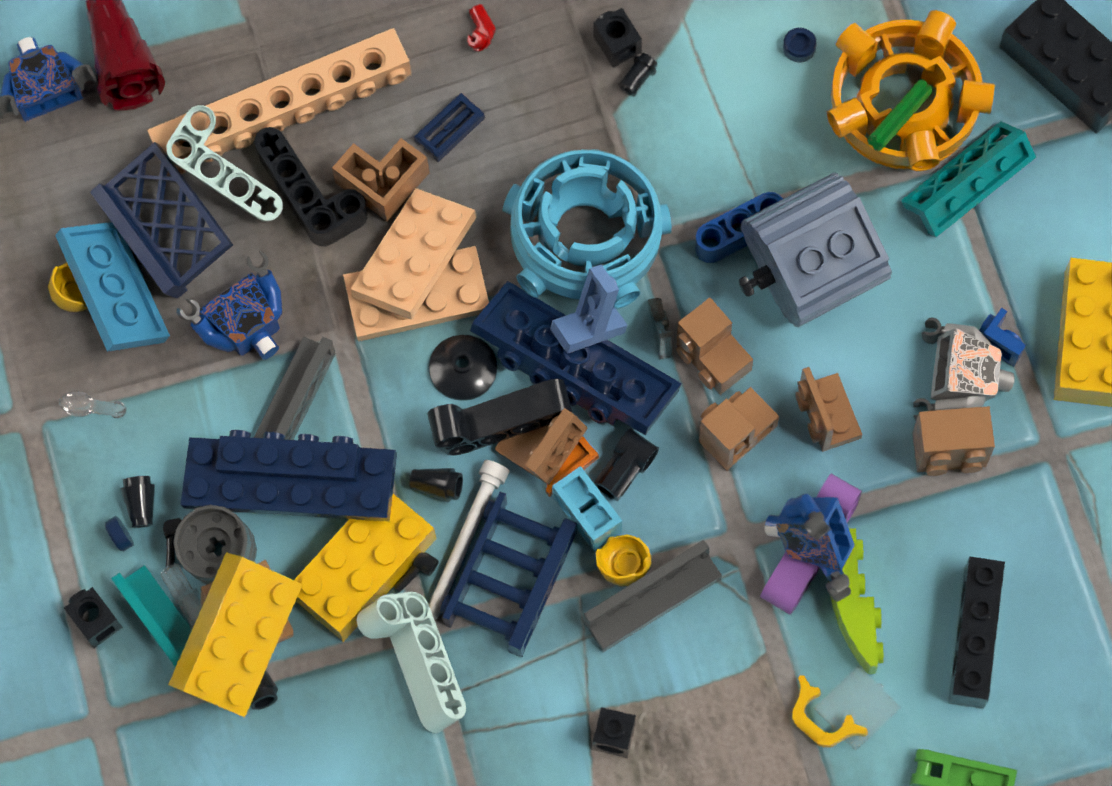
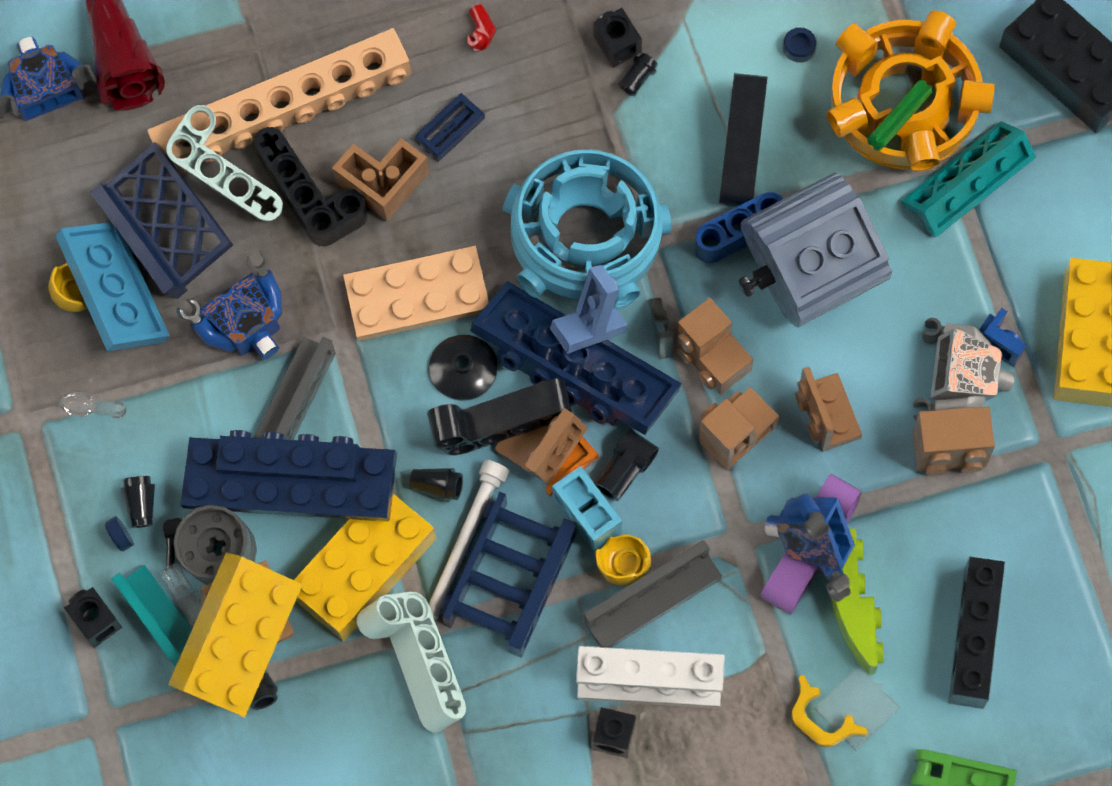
light nougat plate [351,188,476,320] -> none
black hand [394,552,439,593] -> none
none -> white fence [577,646,725,709]
none -> black beam [719,73,768,206]

